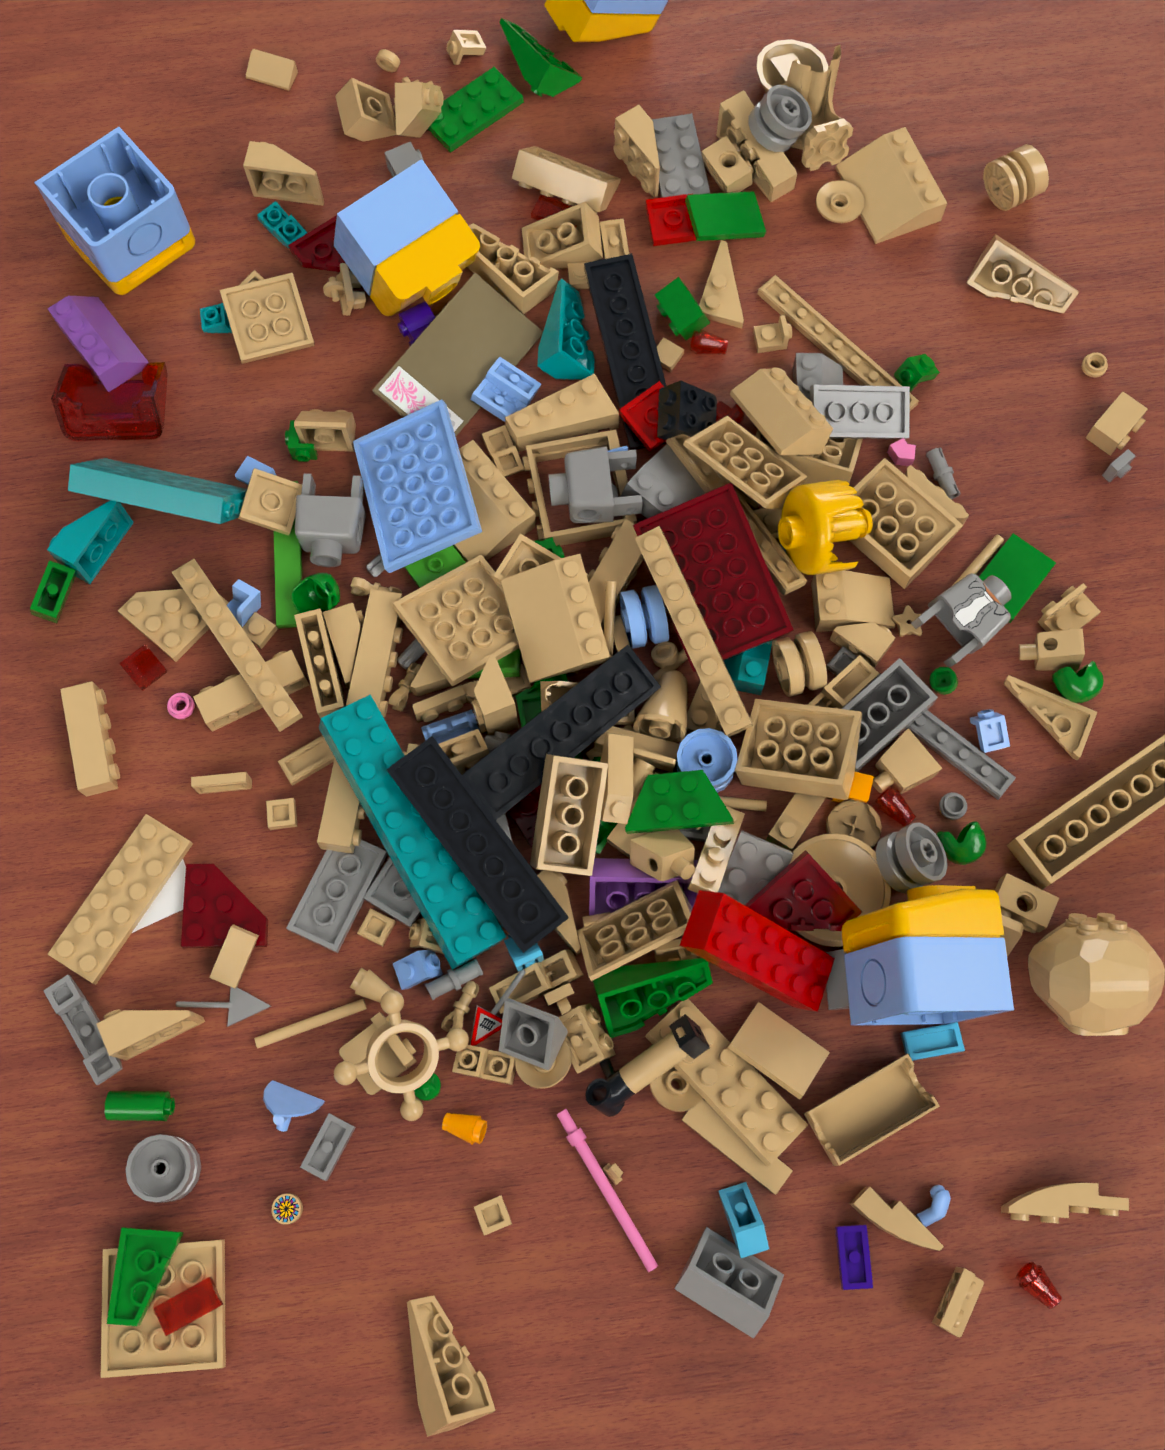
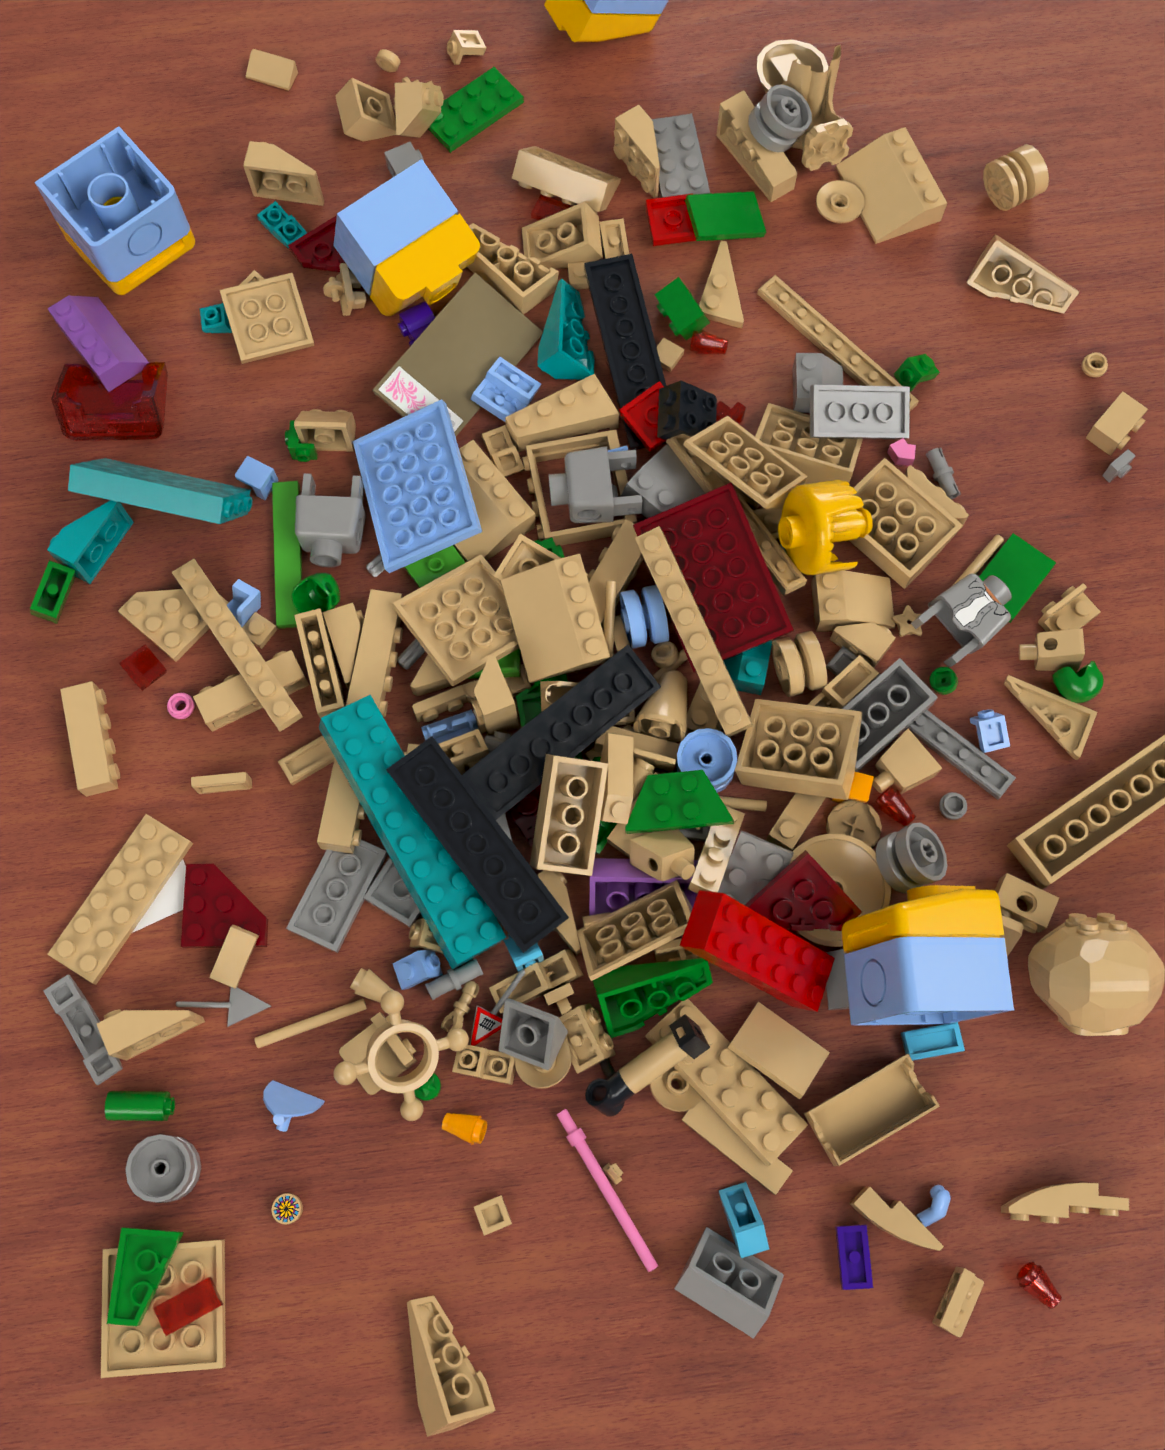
tan plate [238,468,302,536] -> none
tan plate [266,798,297,830] -> none
light grey plate [300,1113,356,1181] -> none
tan piece [350,577,402,596] -> none
tan tile [357,908,396,947] -> none
tan piece [388,662,422,712] -> none
green wedge [499,18,583,97] -> none
tan brick [702,136,754,193] -> none
tan slope [730,367,833,455] -> none
tan bracket [753,315,792,353] -> none
green helmet [936,821,986,865] -> none

